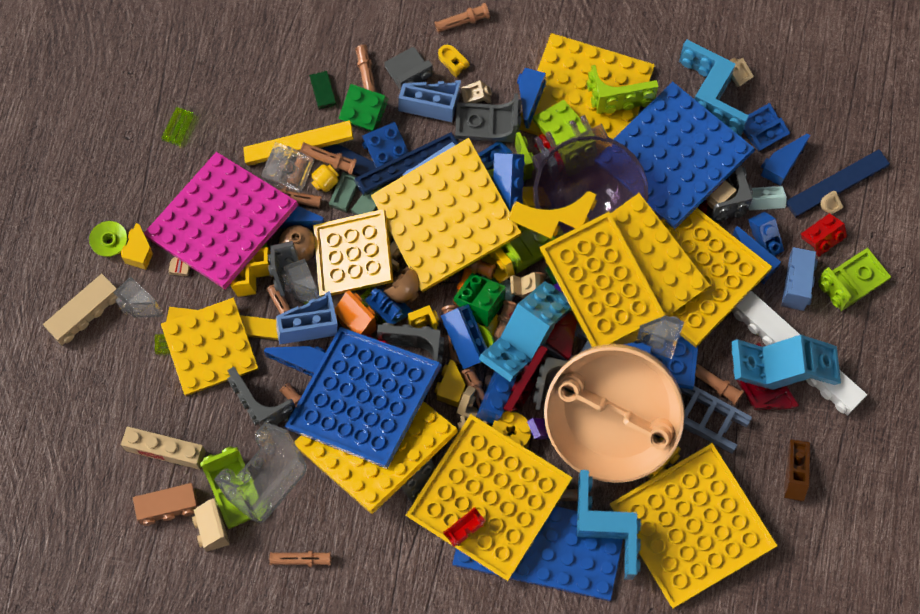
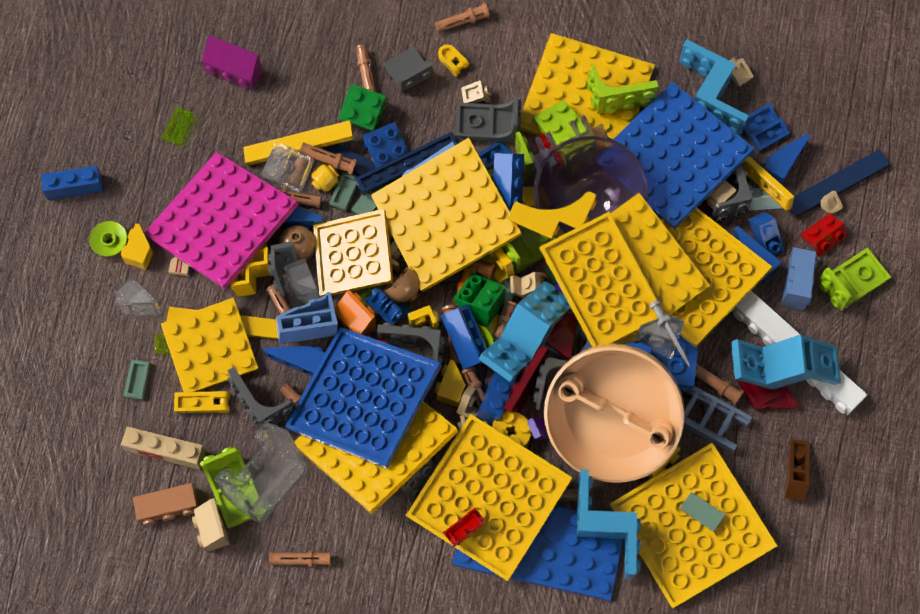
tan brick [43,274,120,346] -> none
dark green tile [309,71,336,109] -> none
medium blue wedge [399,80,461,122] -> none
blue slope [517,68,547,129] -> none
none -> blue brick [41,165,103,200]
none -> sand green tile [123,359,151,401]
none -> yellow plate [174,391,230,414]
none -> magenta slope [202,35,263,90]
none -> light grey sword [650,300,690,368]
none -> sand green tile [680,492,725,532]
none -> yellow tile [741,156,794,211]

